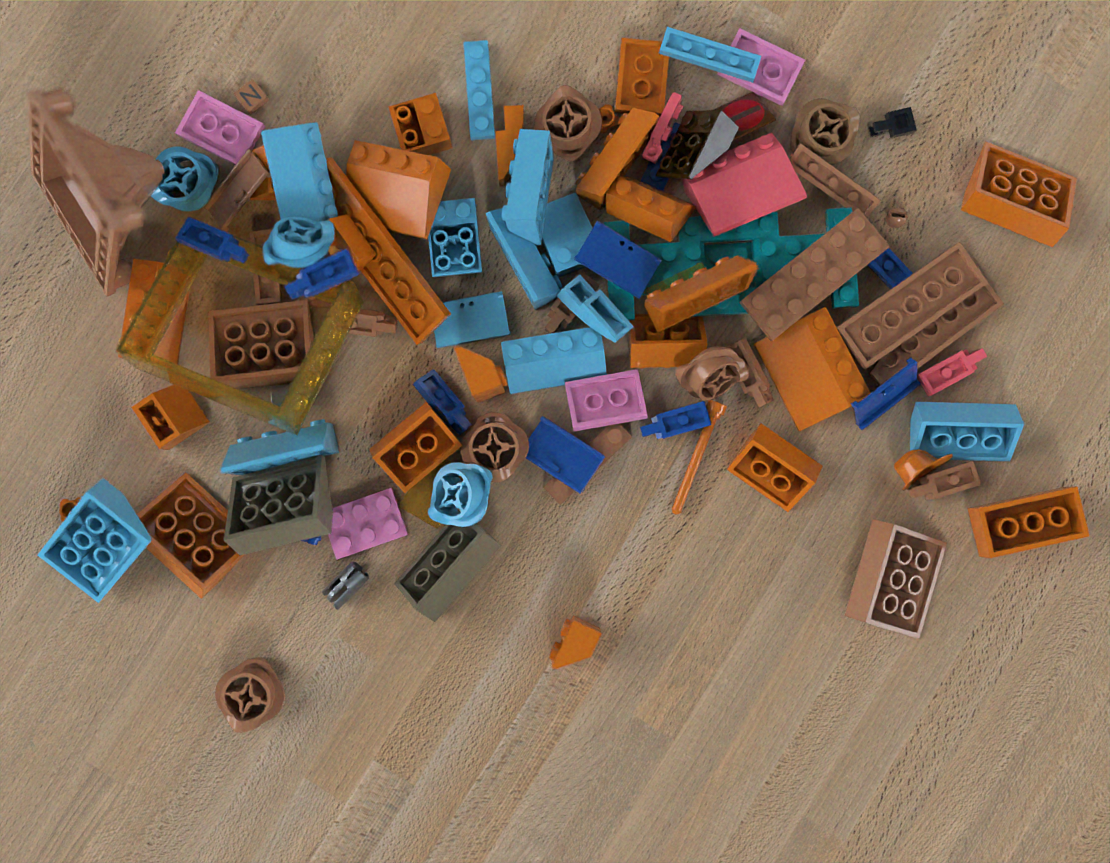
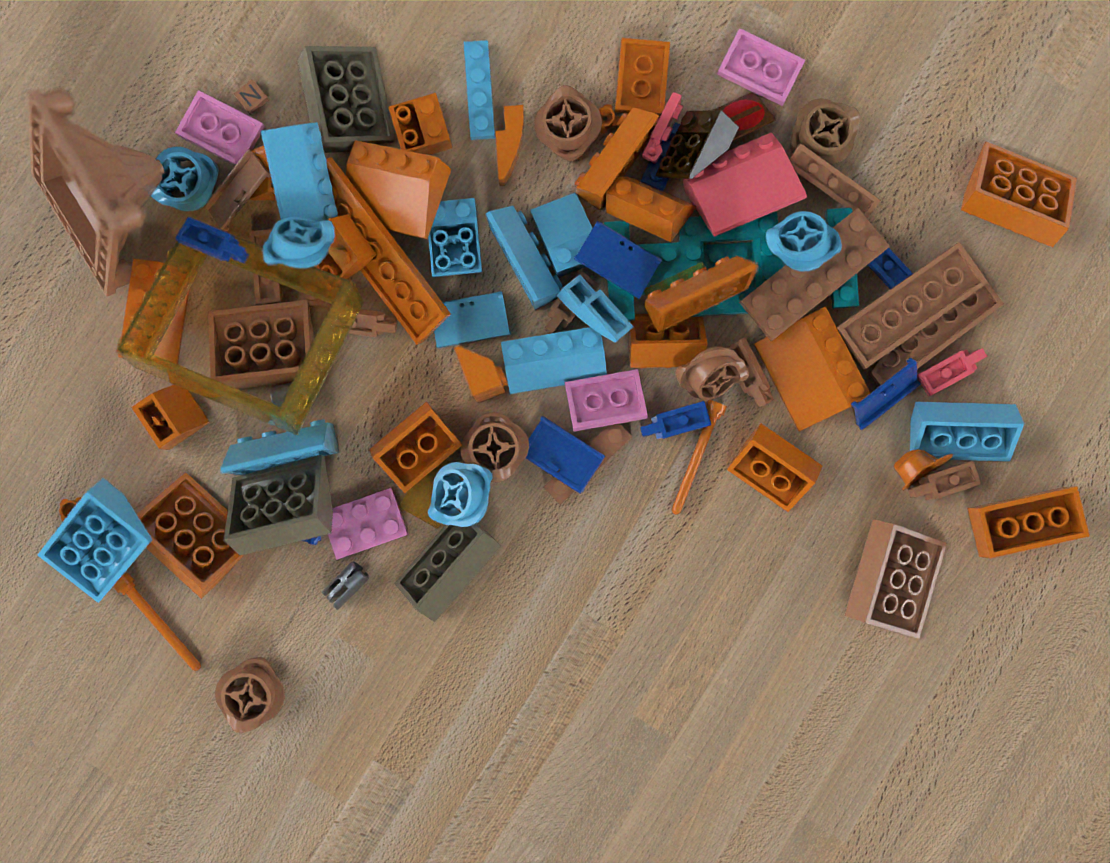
blue hinge [285,249,360,299] -> none
blue hinge [413,369,472,435] -> none
medium azure slope [502,129,554,245] -> none
orange slope [549,615,602,669] -> none
medium azure plate [659,27,762,83] -> none
black plate [868,107,917,139] -> none
nougat hinge [886,207,908,229] -> none
none -> orange piece [113,573,201,671]
none -> dark tan slope [297,46,395,153]
none -> medium azure piece [766,211,842,272]

